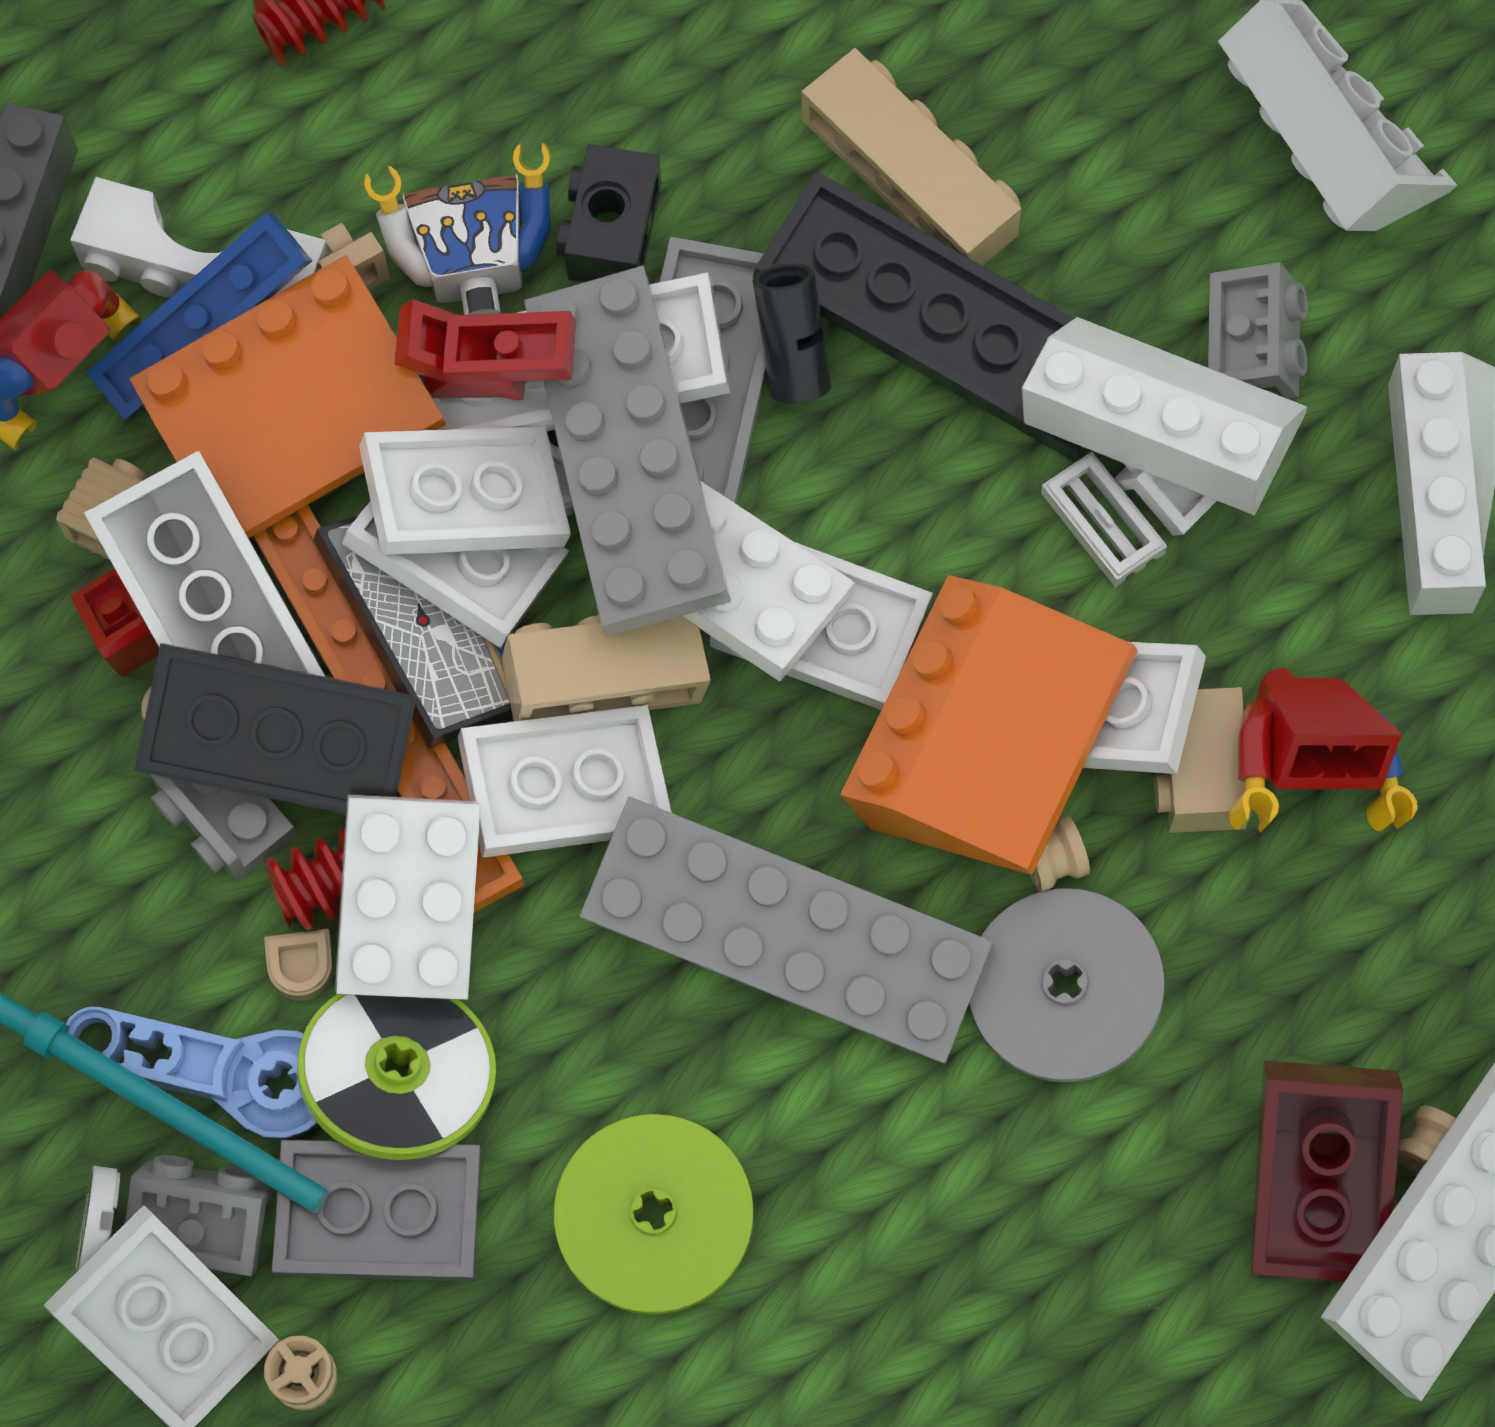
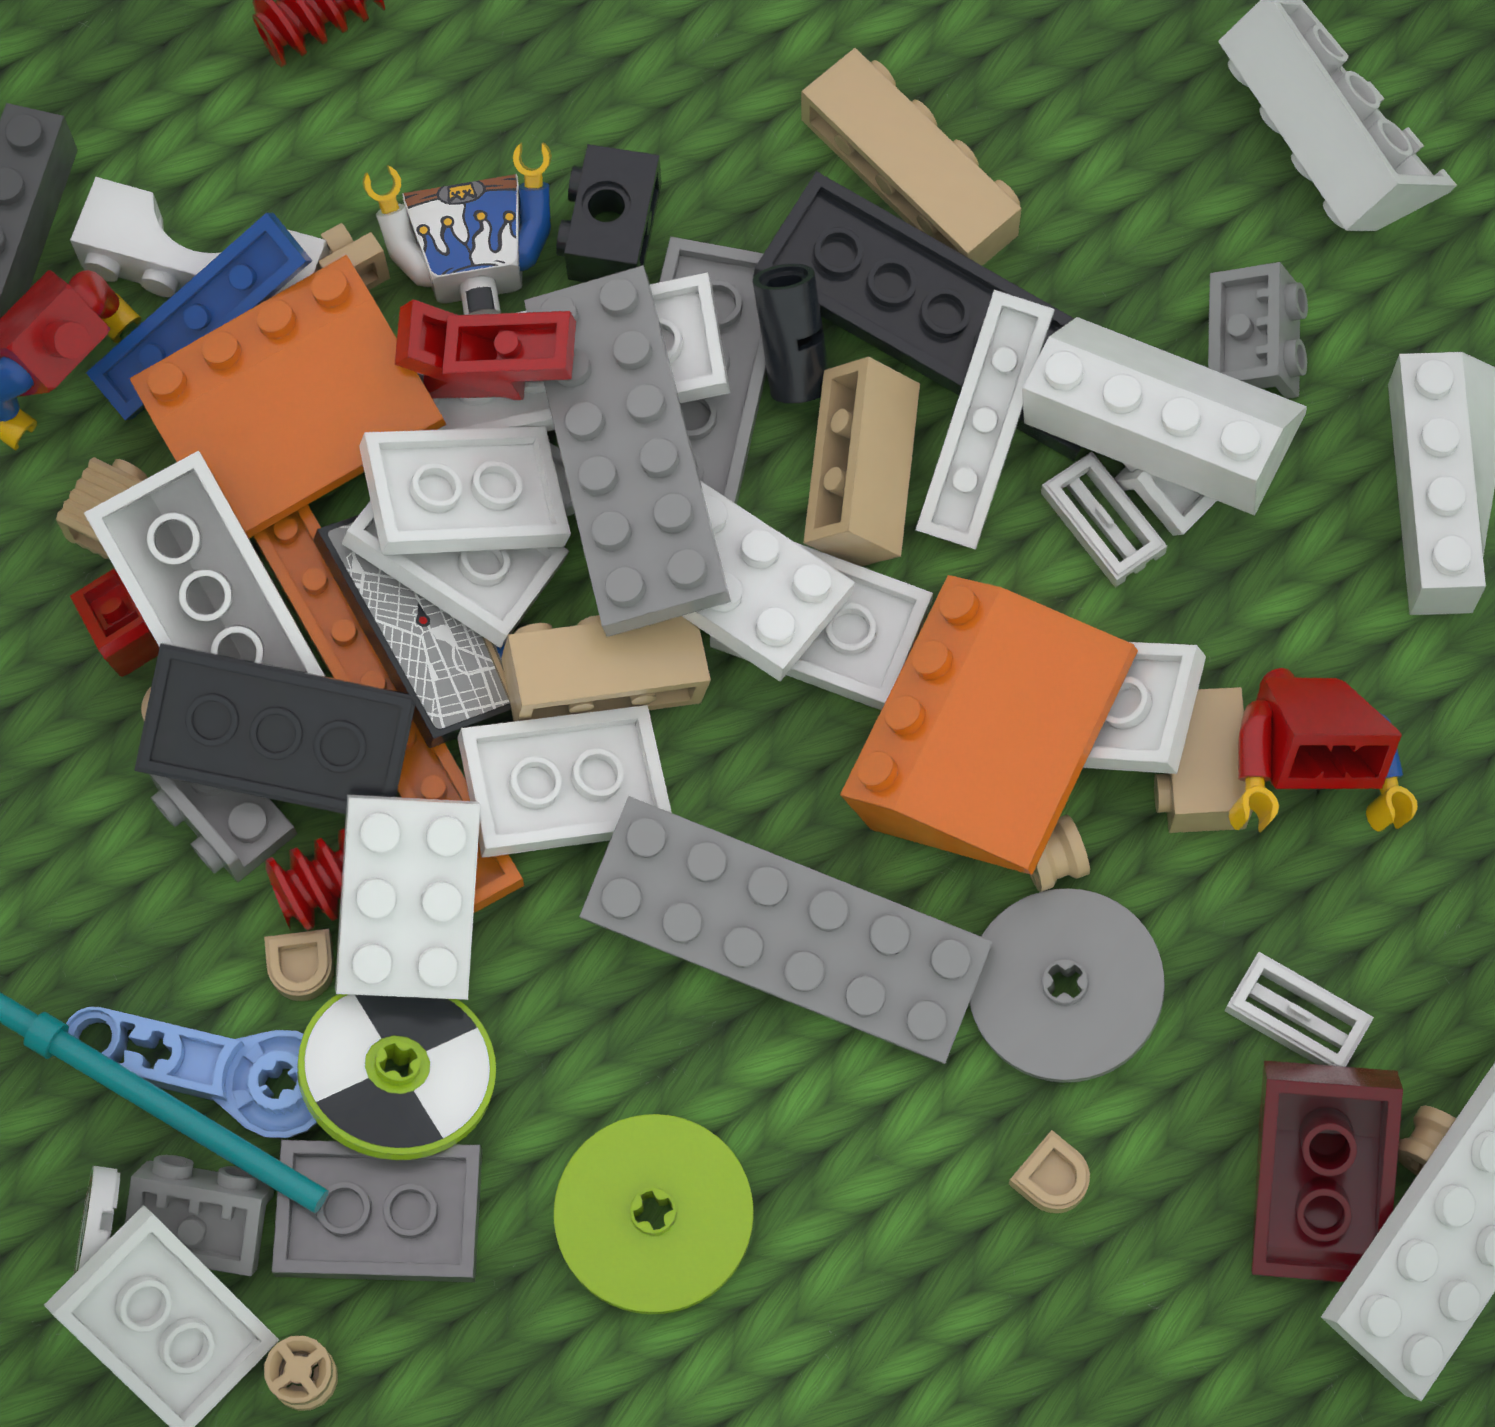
none -> tan brick [803,356,920,567]
none -> white plate [916,290,1055,550]
none -> tan tile [1009,1130,1090,1213]
none -> white tile [1225,952,1374,1067]

